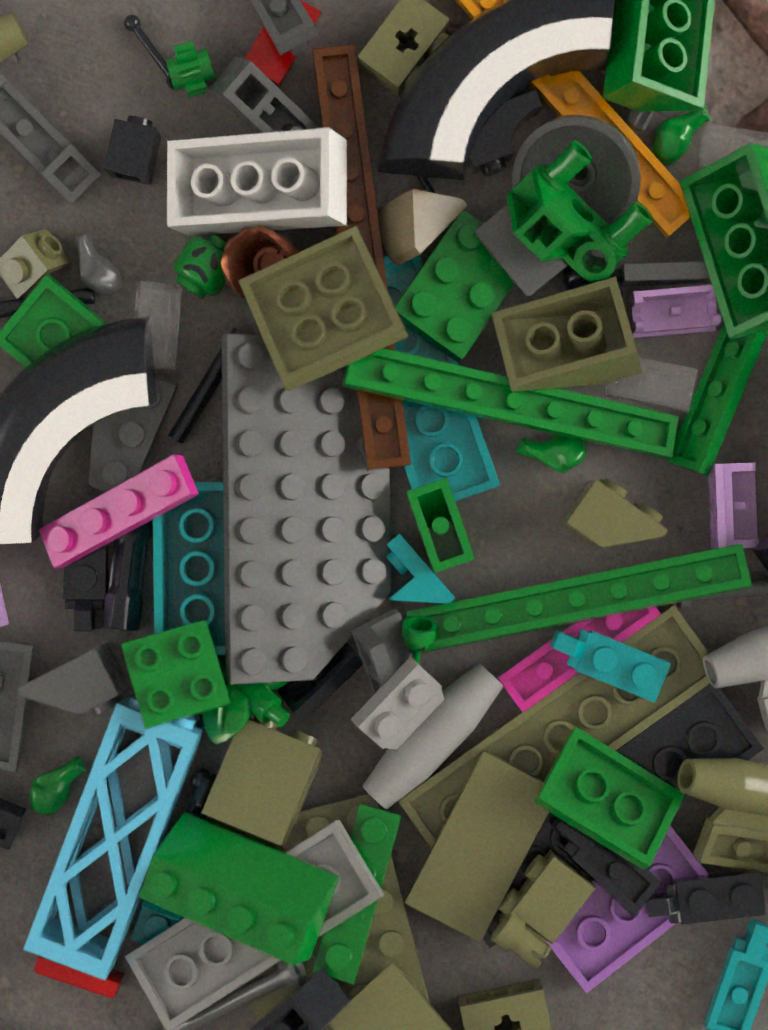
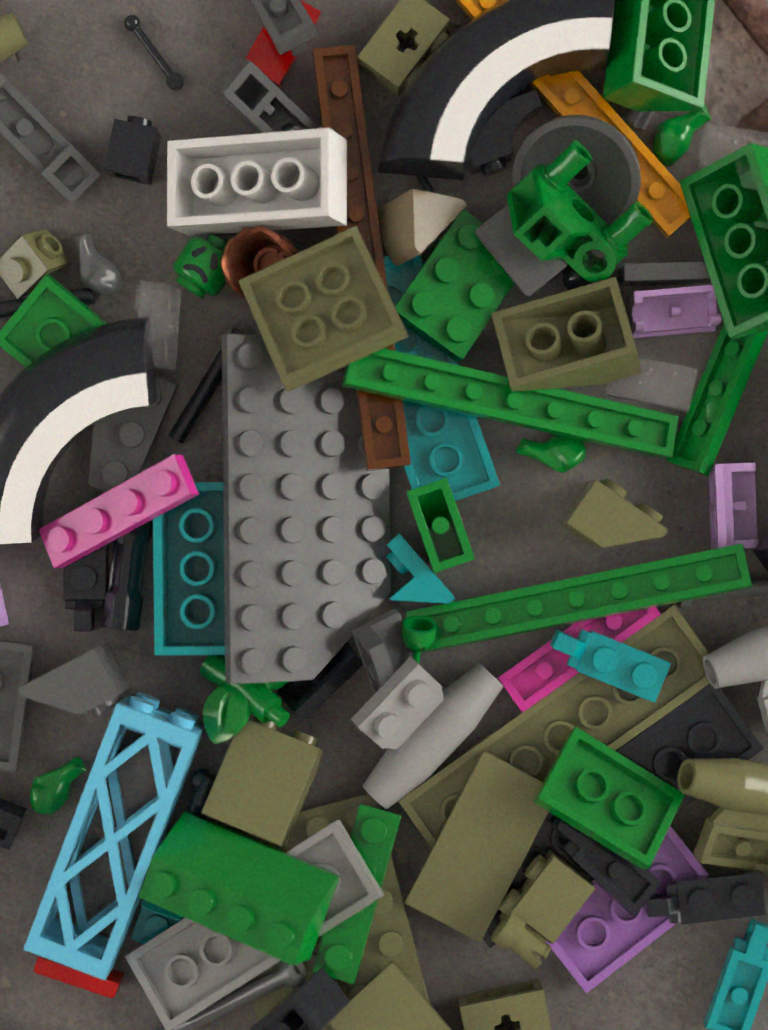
green plate [121,620,230,730] -> none
green gear [166,40,216,98] -> none

